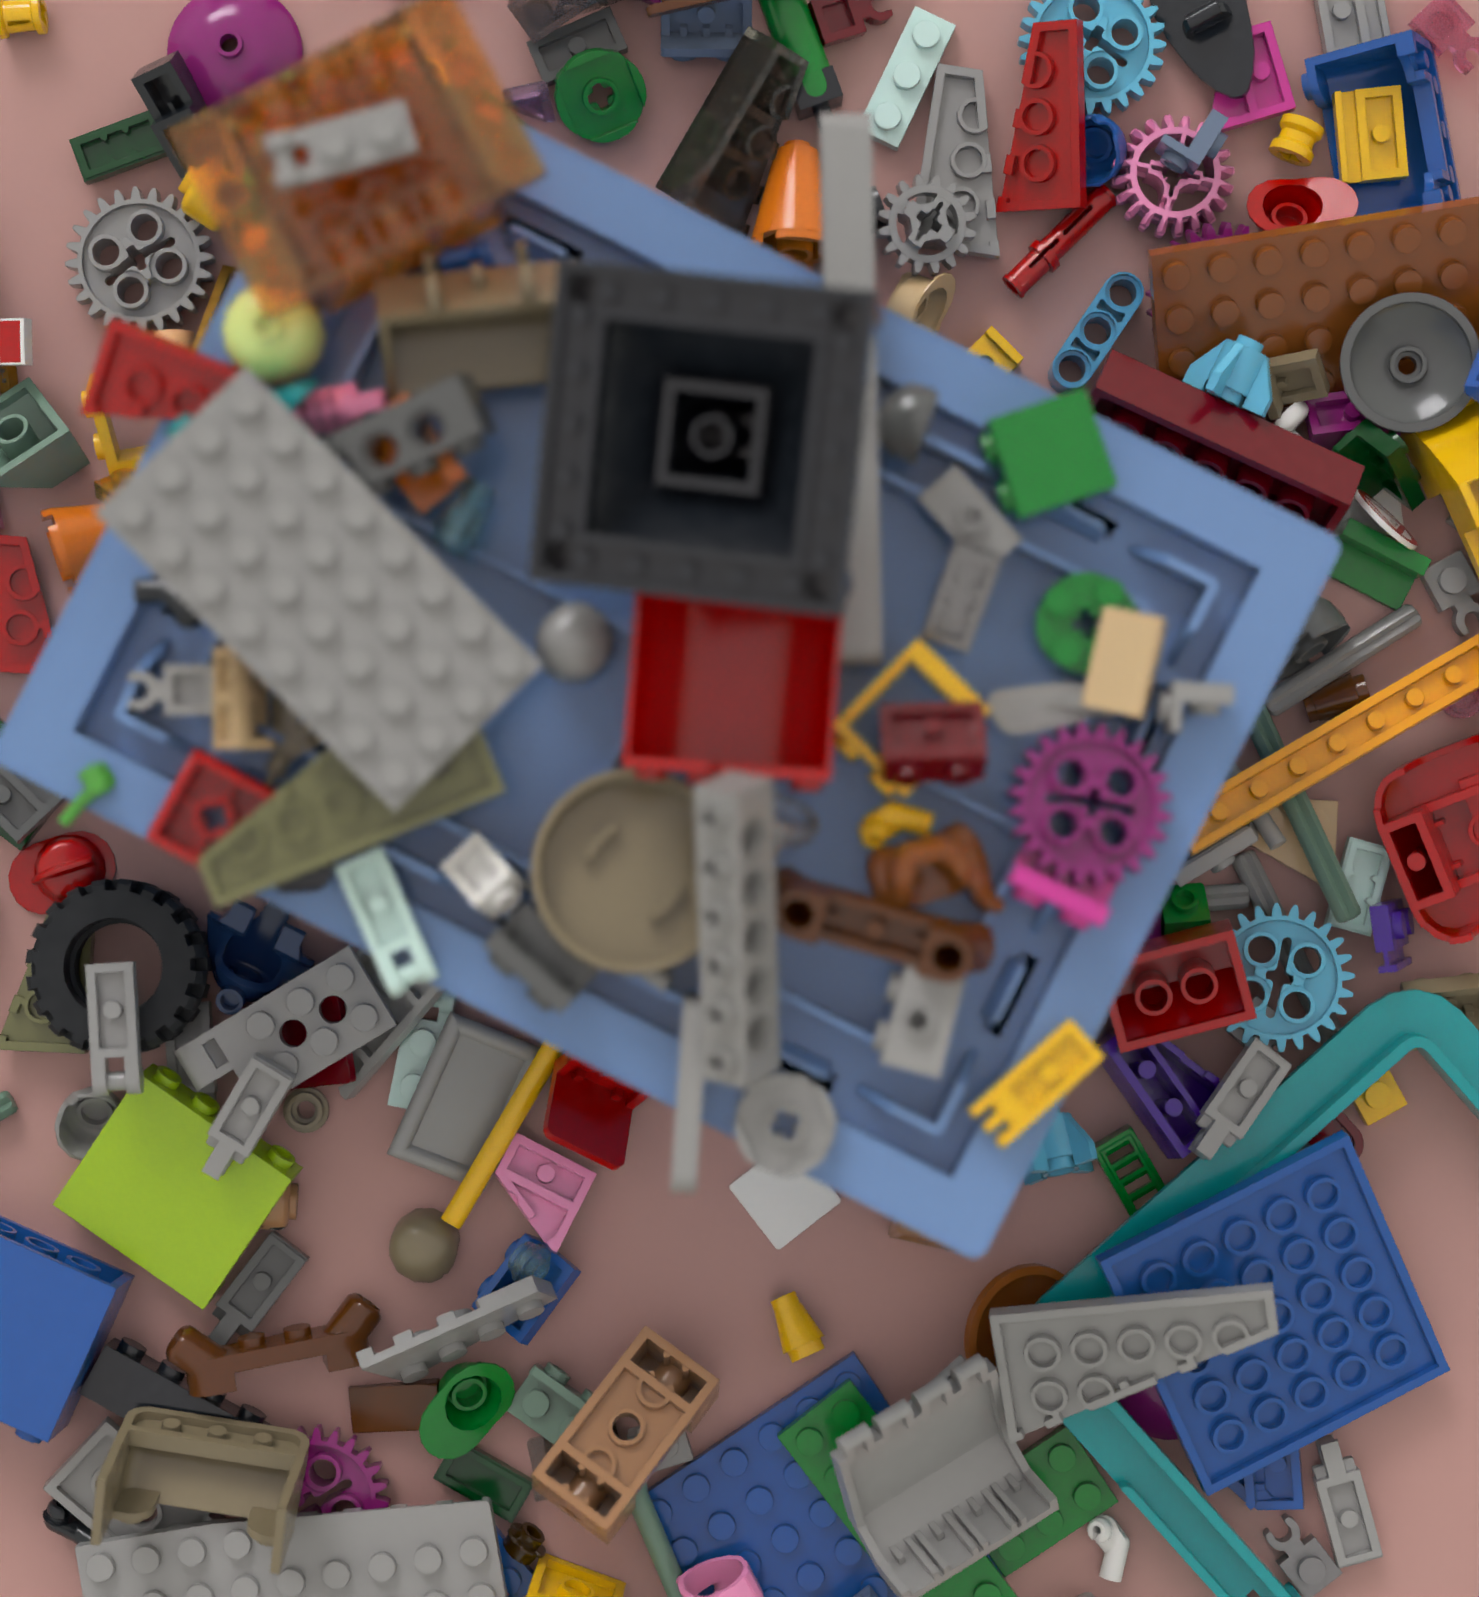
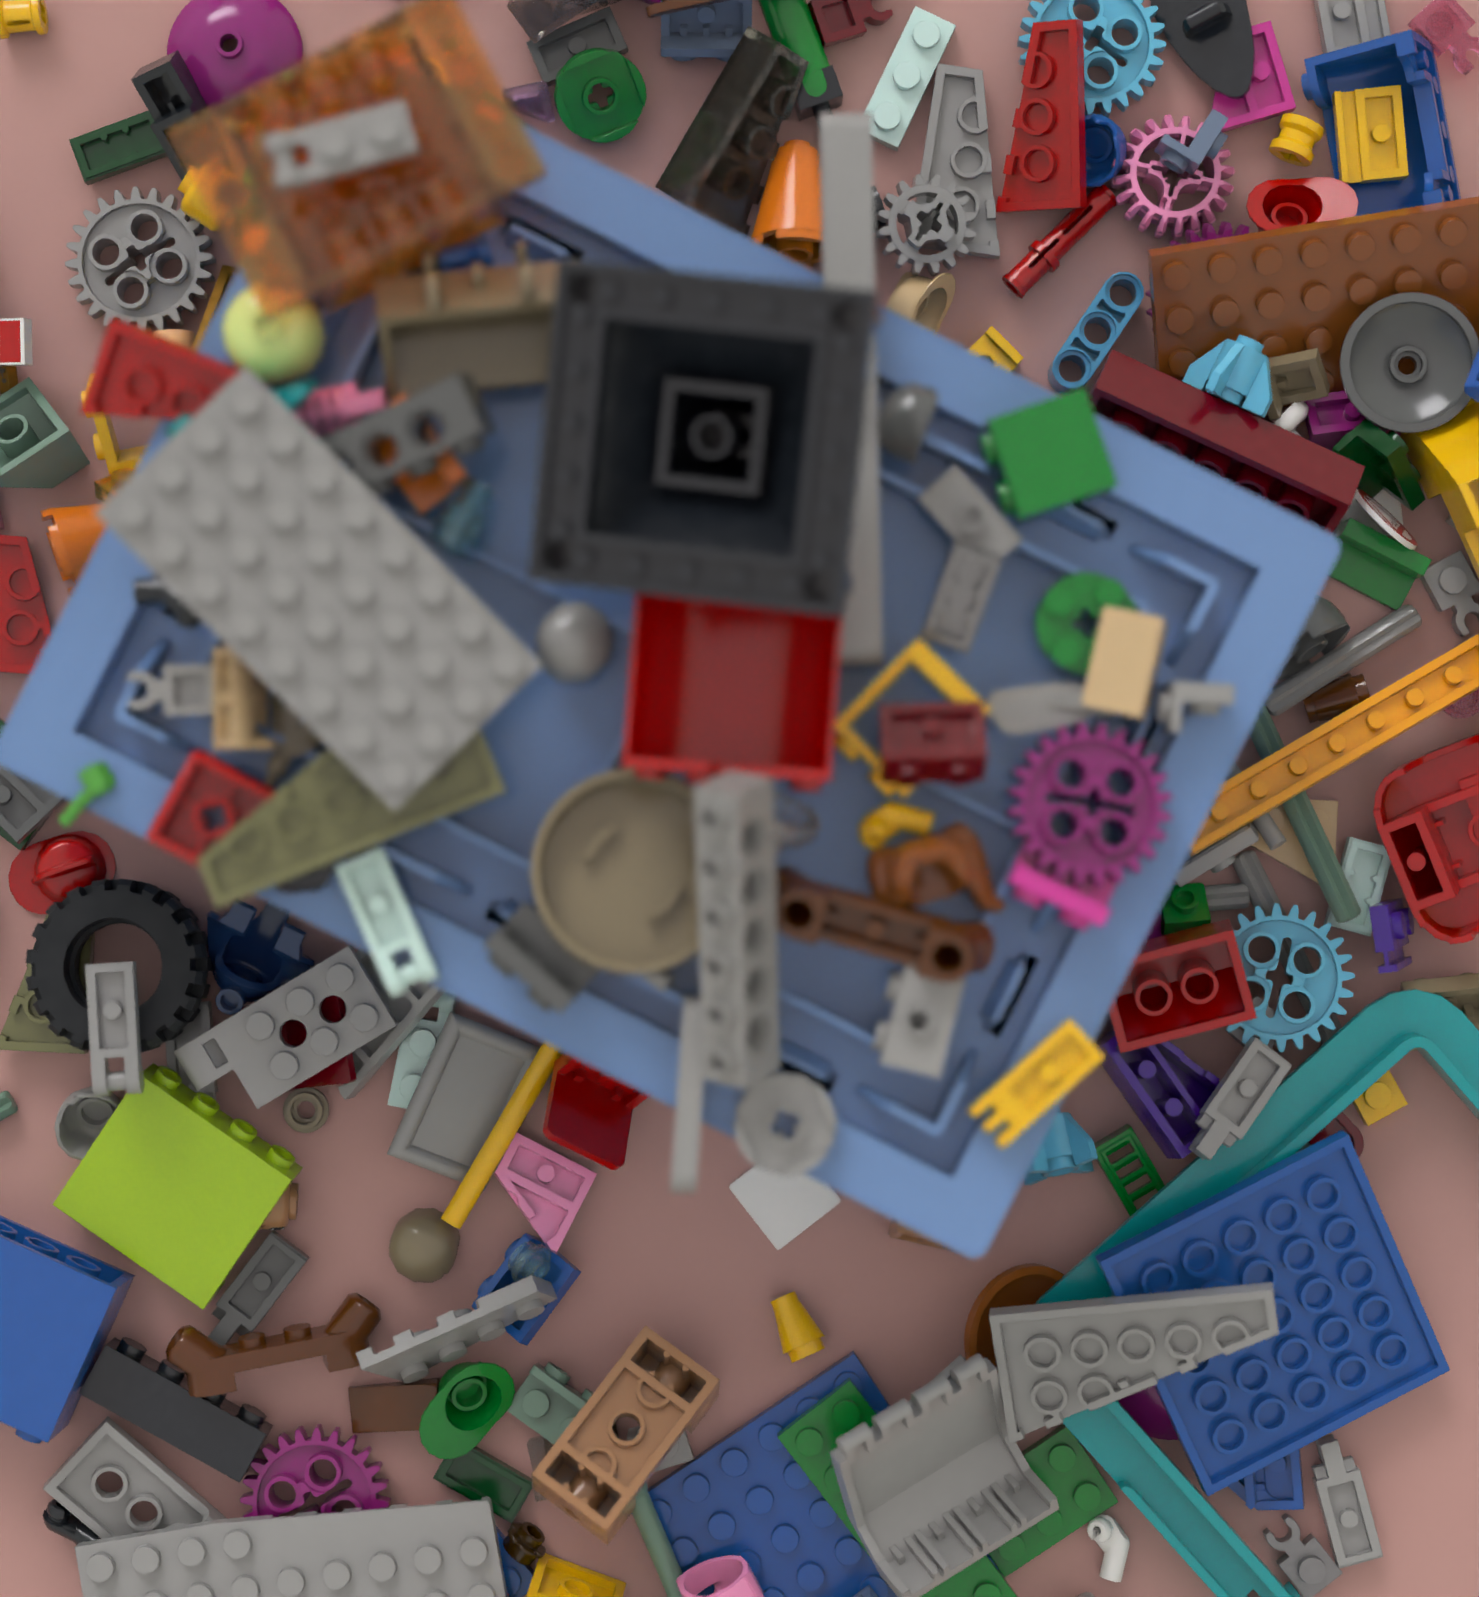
dark tan windscreen [91,1406,310,1574] -> none
light grey hinge [202,1052,297,1180] -> none
white bracket [440,831,530,920] -> none

